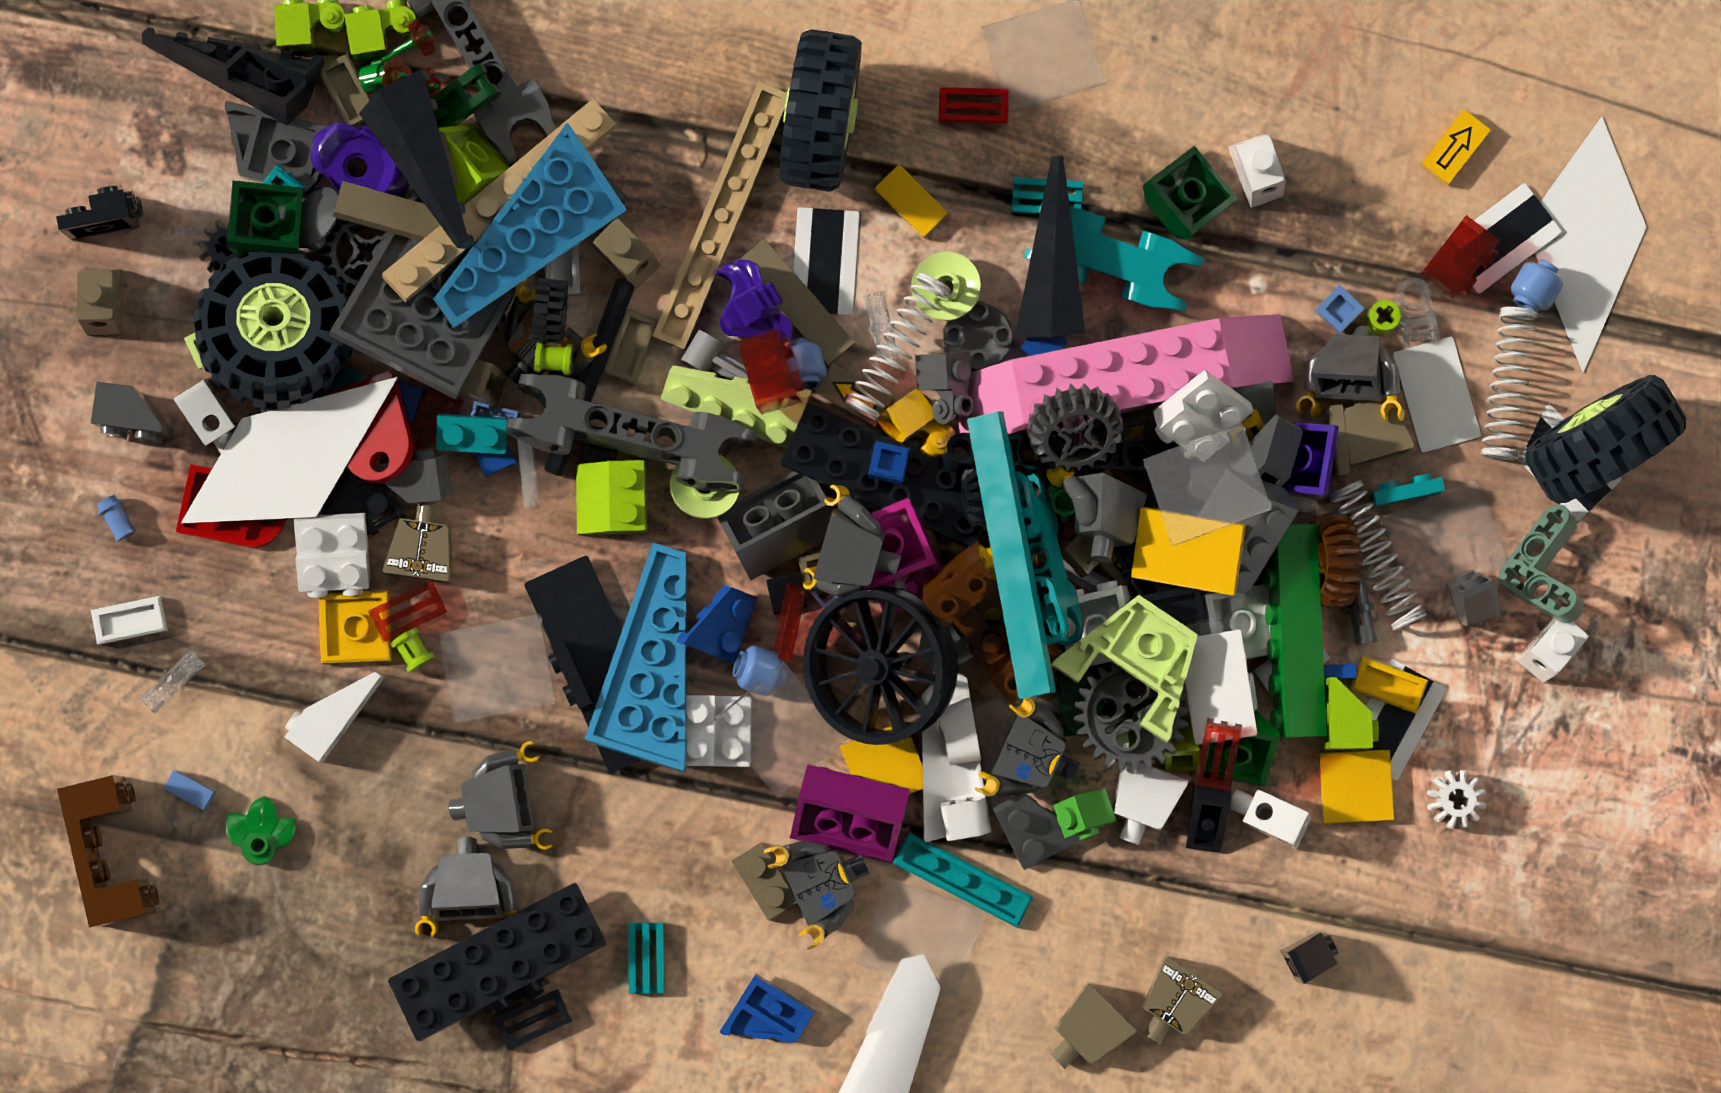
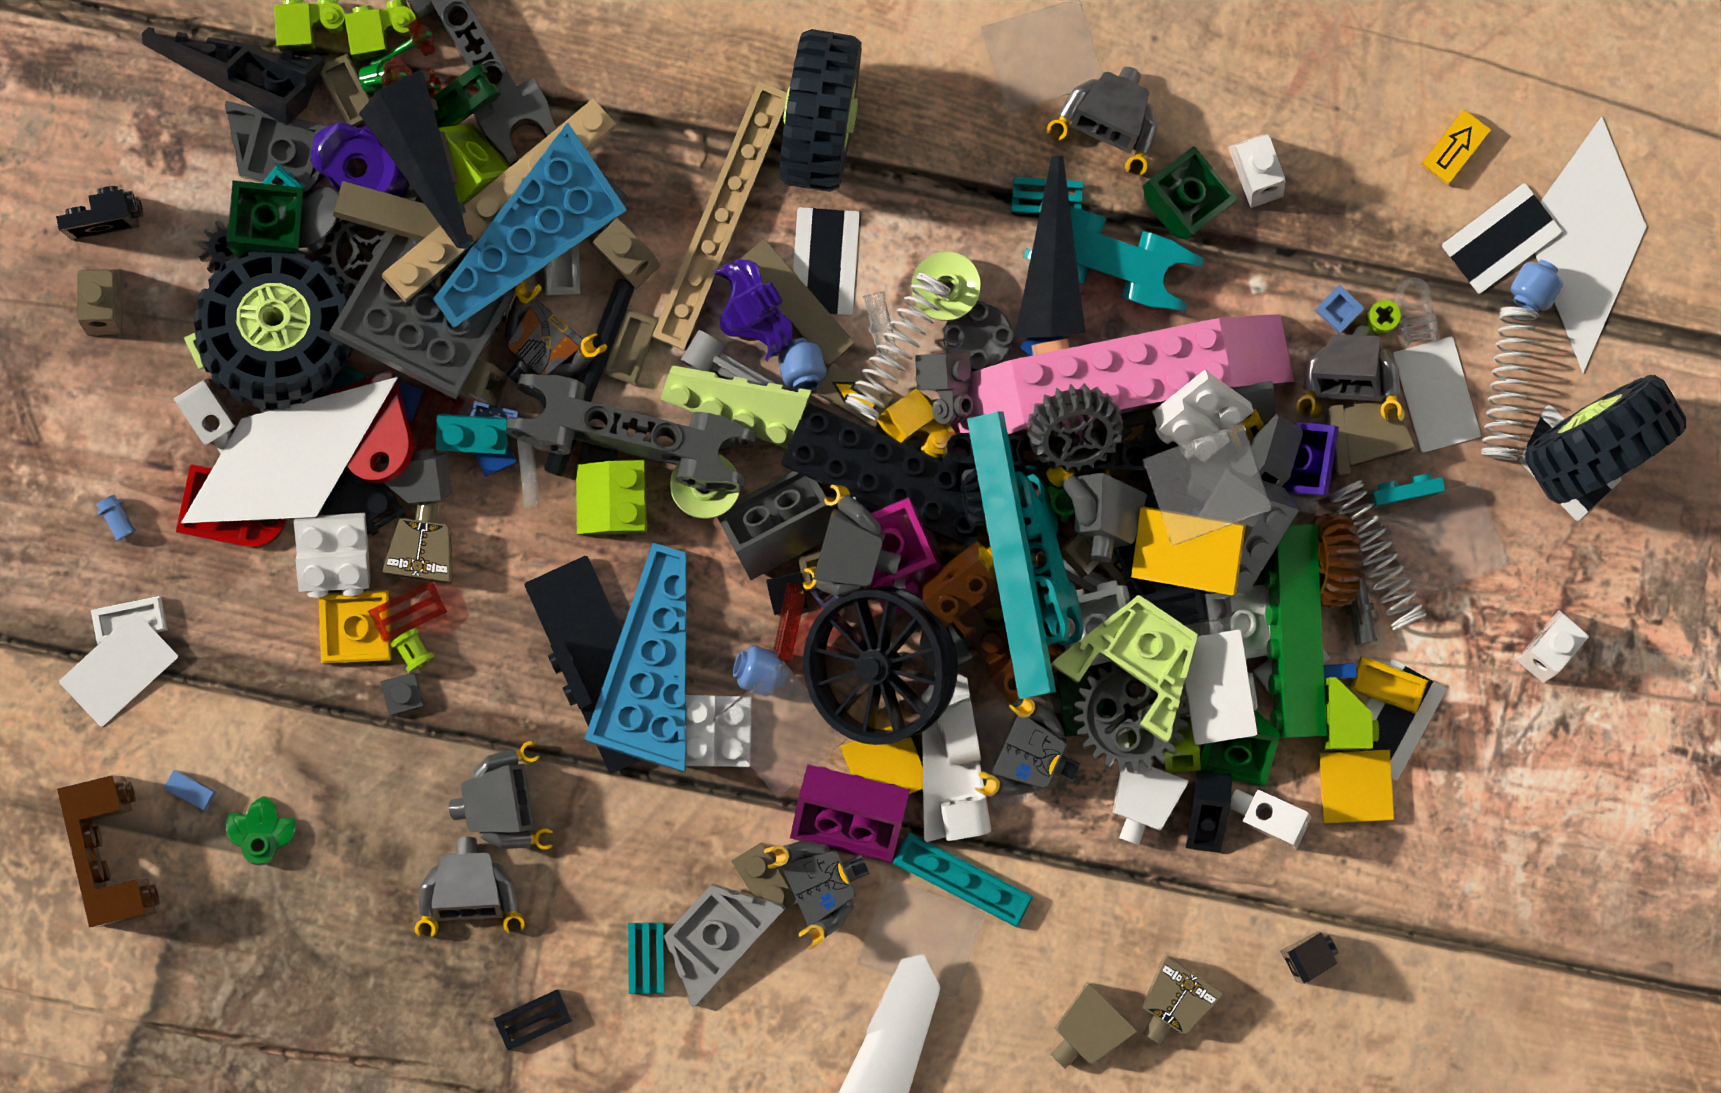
dark grey slope [91,381,173,444] -> none
clear pin [140,649,206,714] -> none
white slope [285,672,385,763] -> none
black bracket [388,883,606,1042] -> none
clear piece [438,614,557,723] -> none
black tyre [532,278,568,344] -> none
lime bush [534,342,573,375] -> none
blue wing [676,585,758,663] -> none
blue wing [719,973,816,1043] -> none
clear red brick [737,329,805,415] -> none
blue tile [868,441,910,485] -> none
yellow tile [875,164,948,239] -> none
red tile [938,87,1010,125] -> none
dark grey wing [992,793,1080,870] -> none
bright green brick [1053,788,1116,841] -> none
clear red tile [1194,718,1242,791] -> none
clear red brick [1420,215,1500,299] -> none
white gear [1426,770,1487,829] -> none
dark grey slope [1446,569,1500,627] -> none
sand green beam [1499,504,1584,623] -> none
none -> white sticker [59,611,178,727]
none -> dark grey plate [380,672,424,716]
none -> light grey wing [664,883,786,1008]
none -> light nougat tile [1031,339,1069,355]
none -> flat silver torso [1047,66,1157,176]

